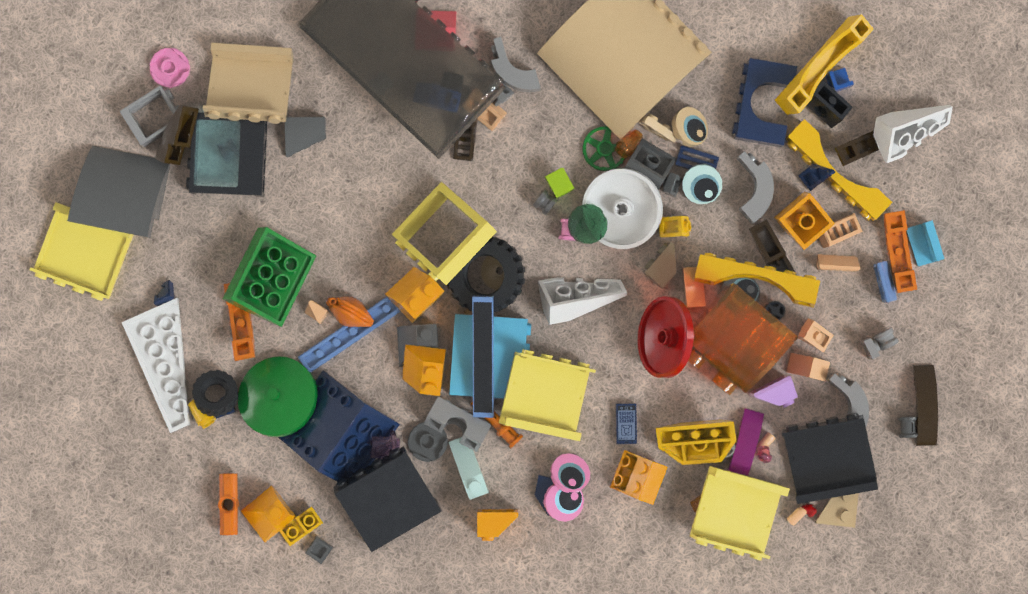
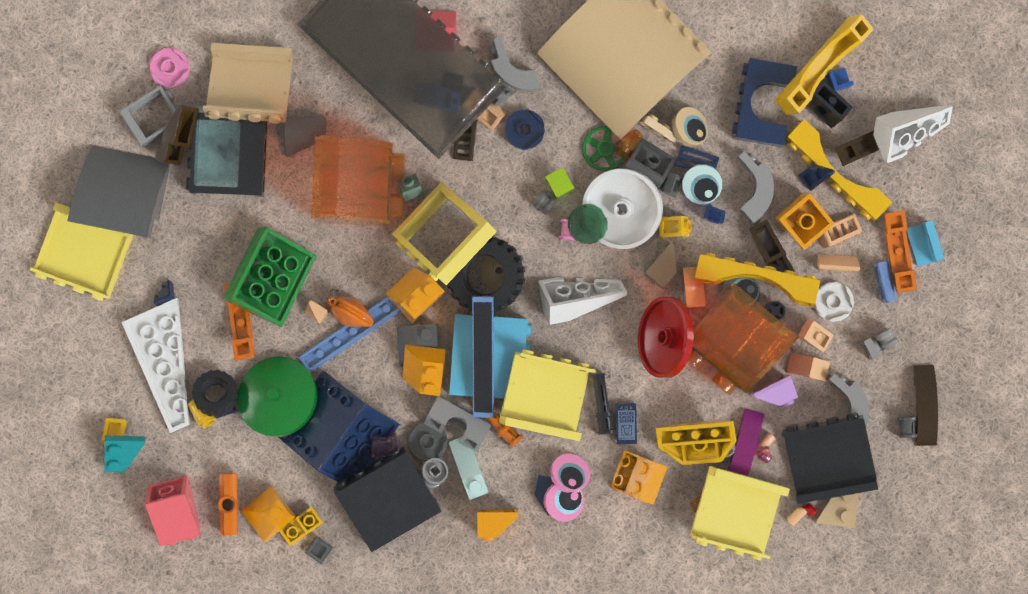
none -> yellow bracket [102,418,127,447]
none -> teal wing [104,435,145,472]
none -> coral slope [145,476,201,546]
none -> clear orange slope [311,135,405,227]
none -> sand green bracket [397,173,424,202]
none -> light grey wheel [418,458,448,489]
none -> dark blue plate [505,110,545,150]
none -> black pin [592,373,616,435]
none -> clear blue slope [702,203,726,225]
none -> white tile [814,282,854,322]

